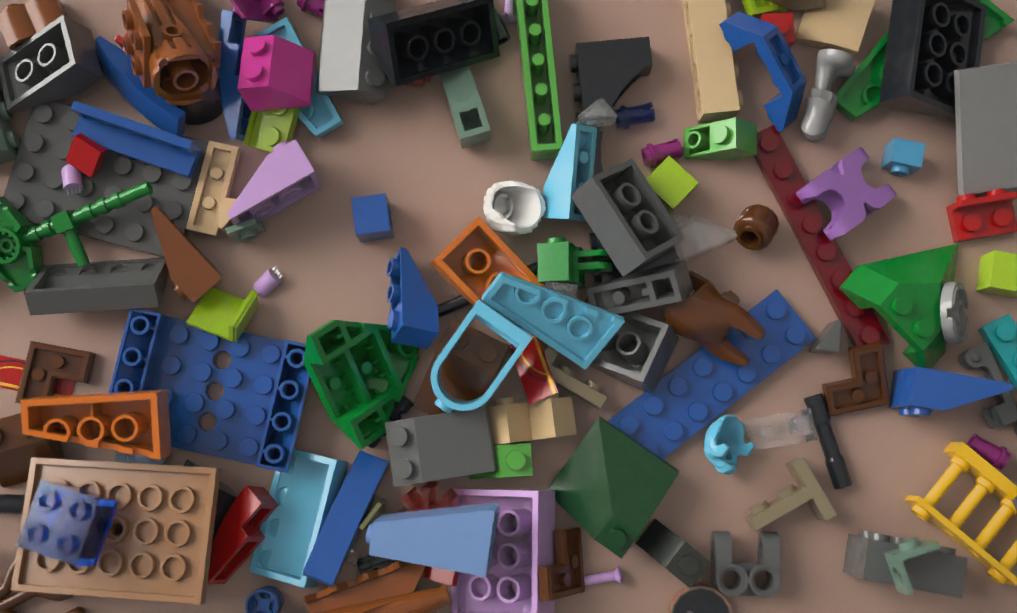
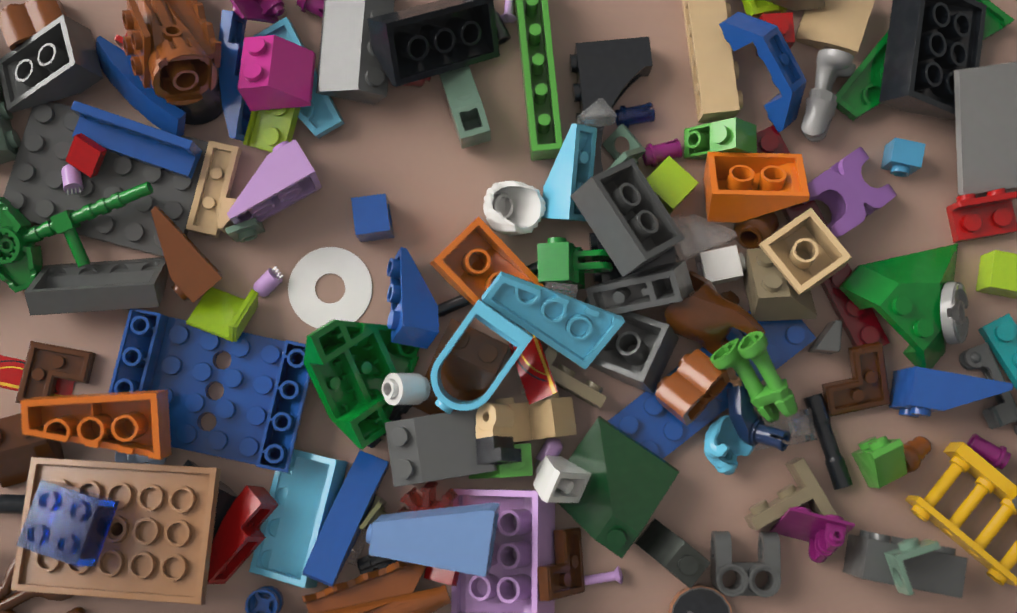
none -> white sticker [288,247,372,329]
none -> white brick [381,373,431,405]
none -> leg [475,403,522,465]
none -> white slope [533,455,591,503]
none -> lavender piece [535,437,563,466]
none -> sand green bracket [602,124,646,170]
none -> dark orange brick [654,349,730,426]
none -> white brick [695,245,746,285]
none -> orange slope [703,152,810,223]
none -> bright green piece [710,331,798,423]
none -> dark blue arm [726,367,790,451]
none -> dark tan slope [743,248,817,321]
none -> tan slope [759,208,852,295]
none -> magenta hinge [770,507,855,563]
none -> bright green slope [851,436,907,488]
none -> dark orange piece [903,436,931,473]

